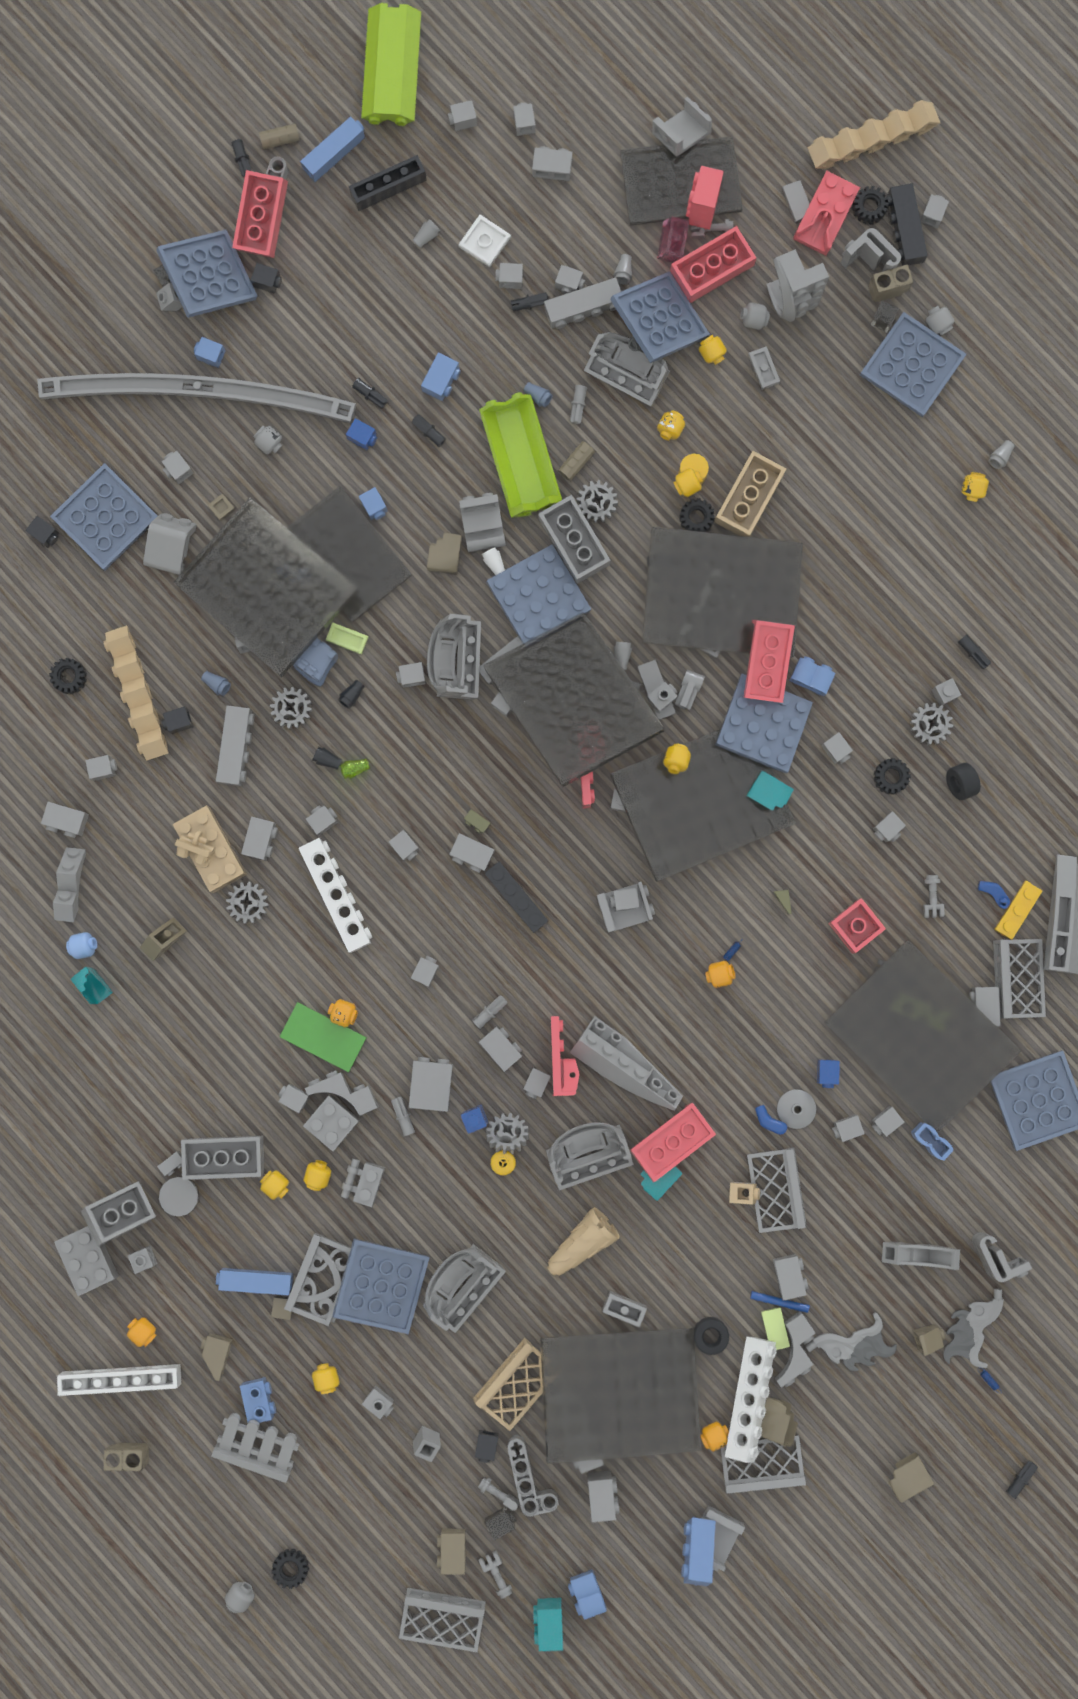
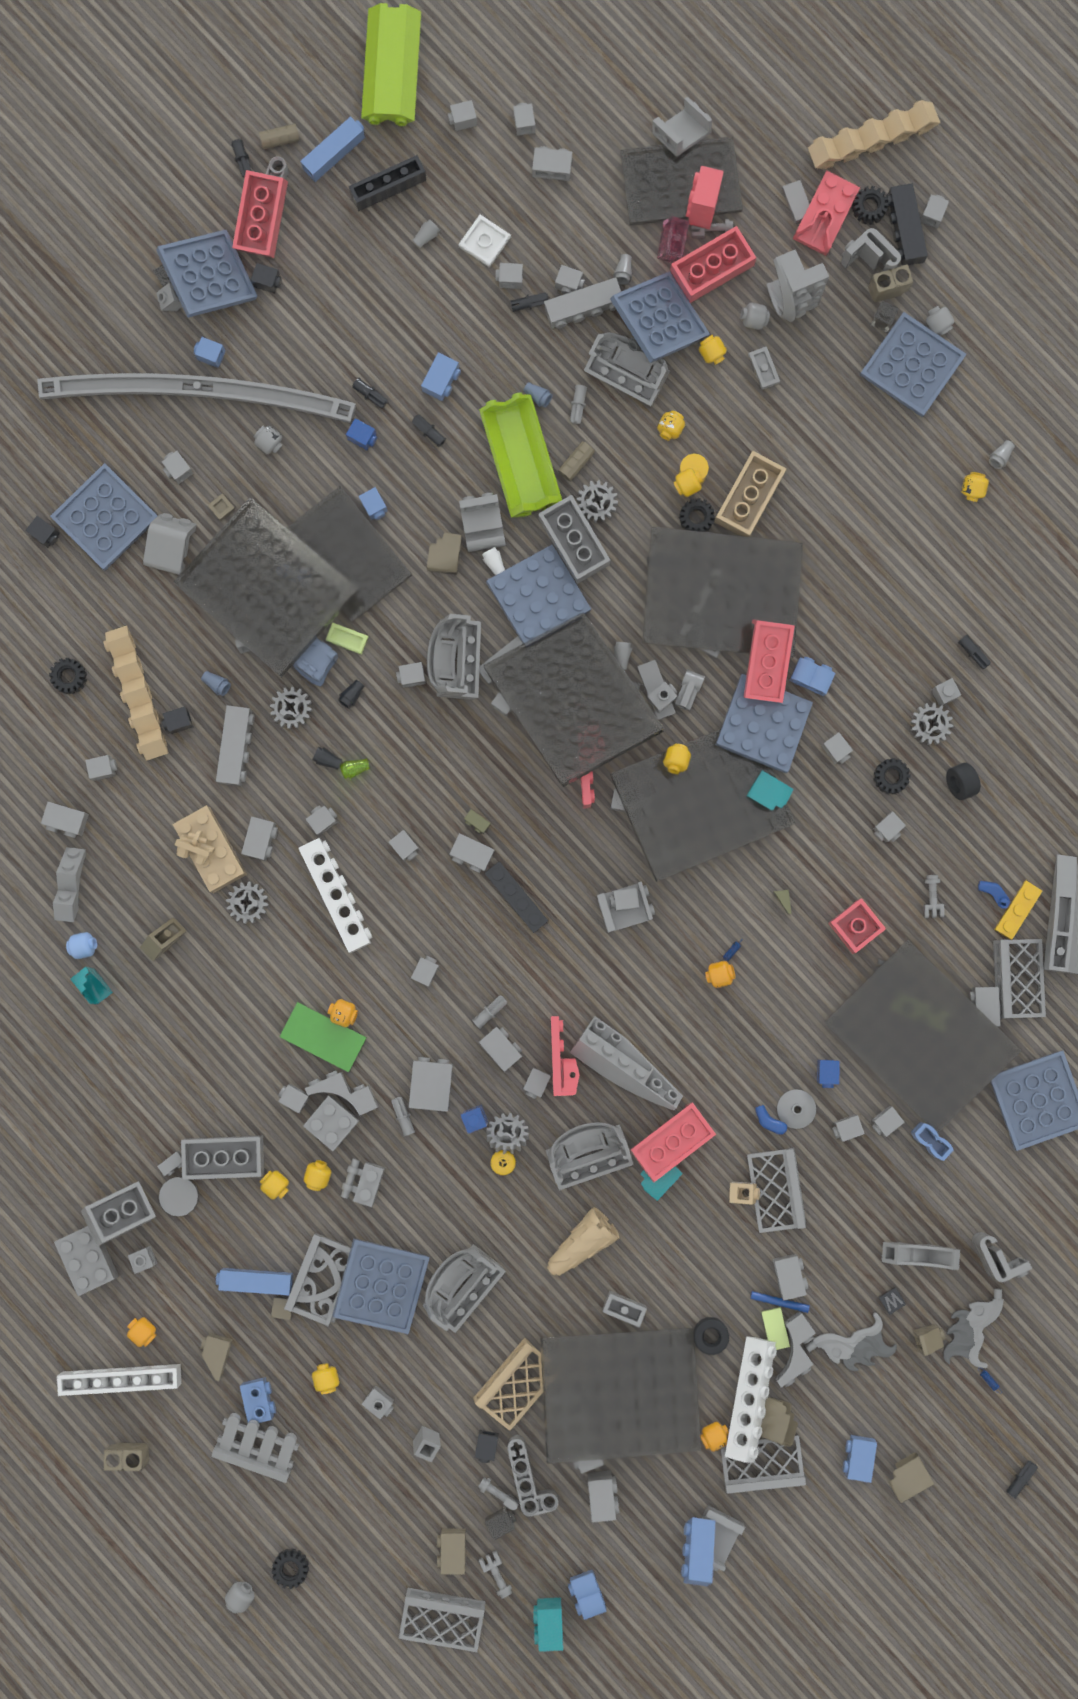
none -> medium blue brick [843,1435,877,1483]
none -> black tile [878,1287,906,1315]

